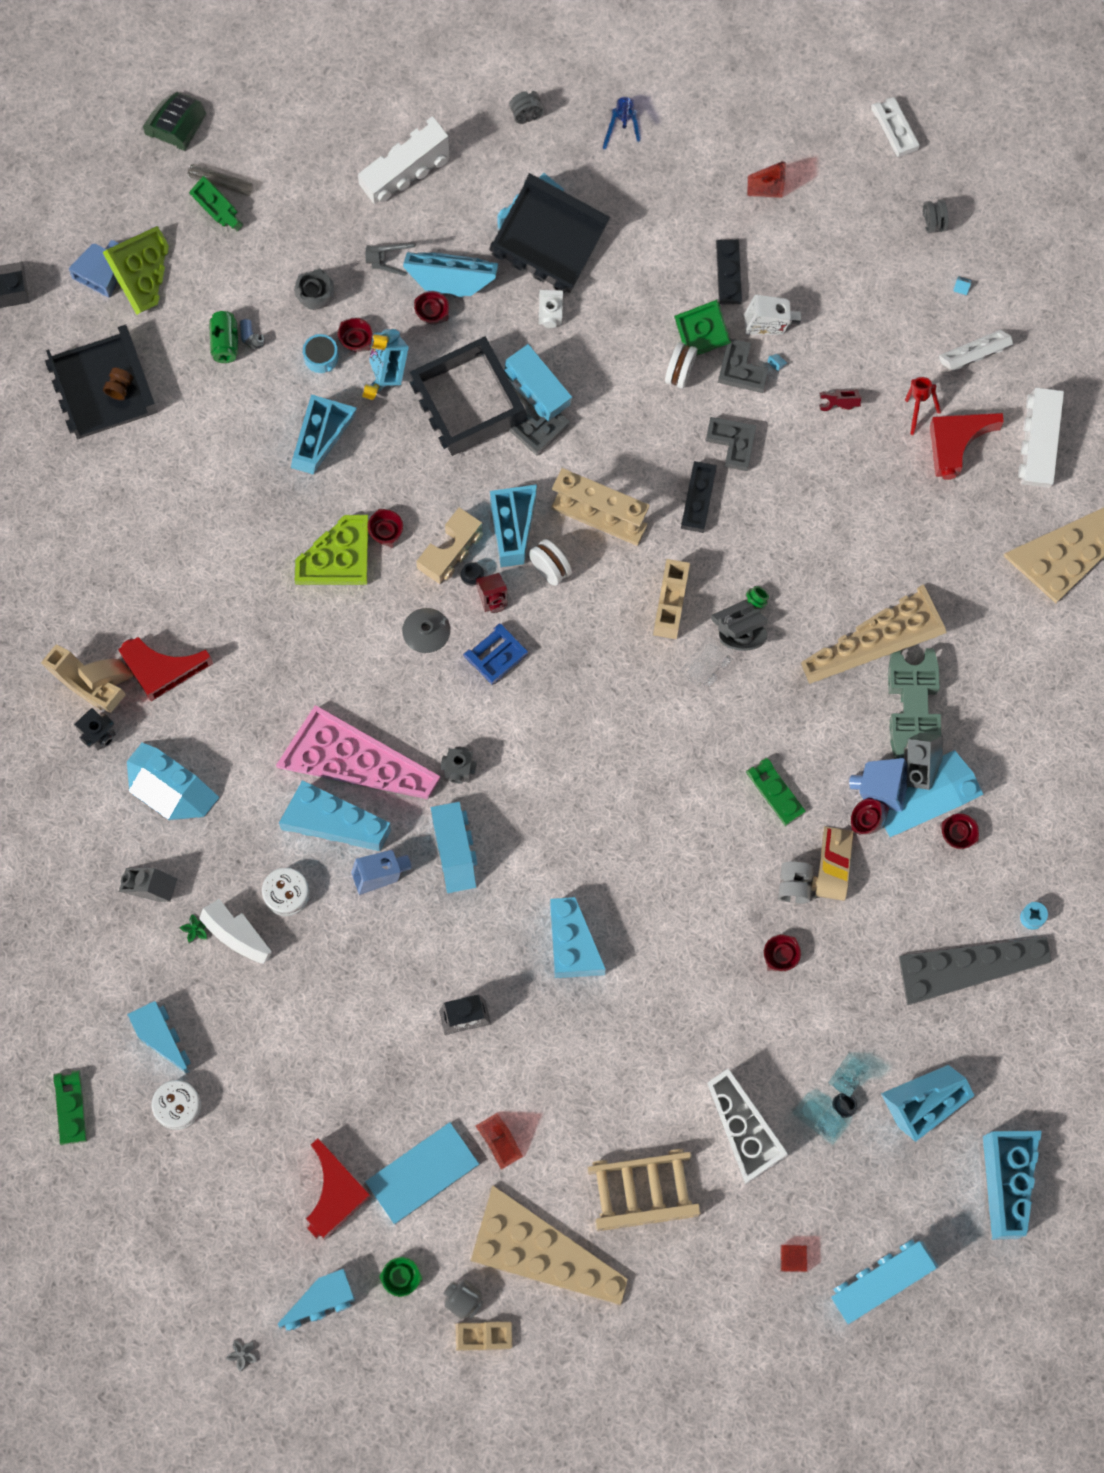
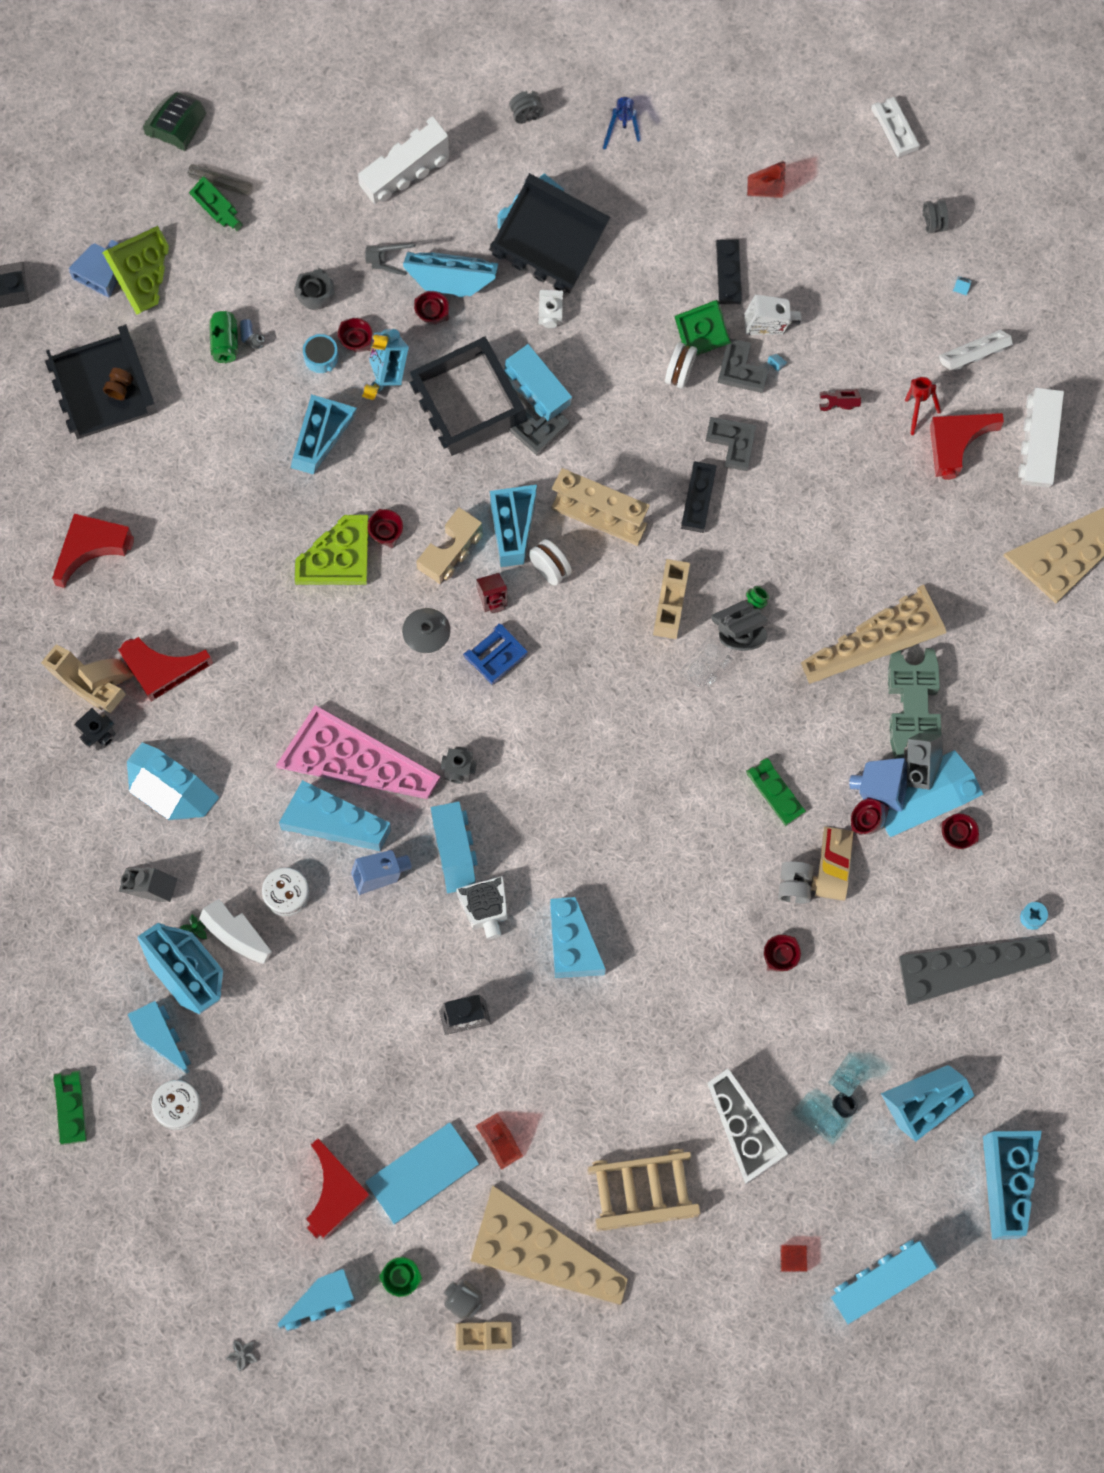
black plate [460,562,484,586] -> none
none -> red arch [52,513,134,588]
none -> medium azure wedge [137,923,223,1014]
none -> torso [456,876,507,940]

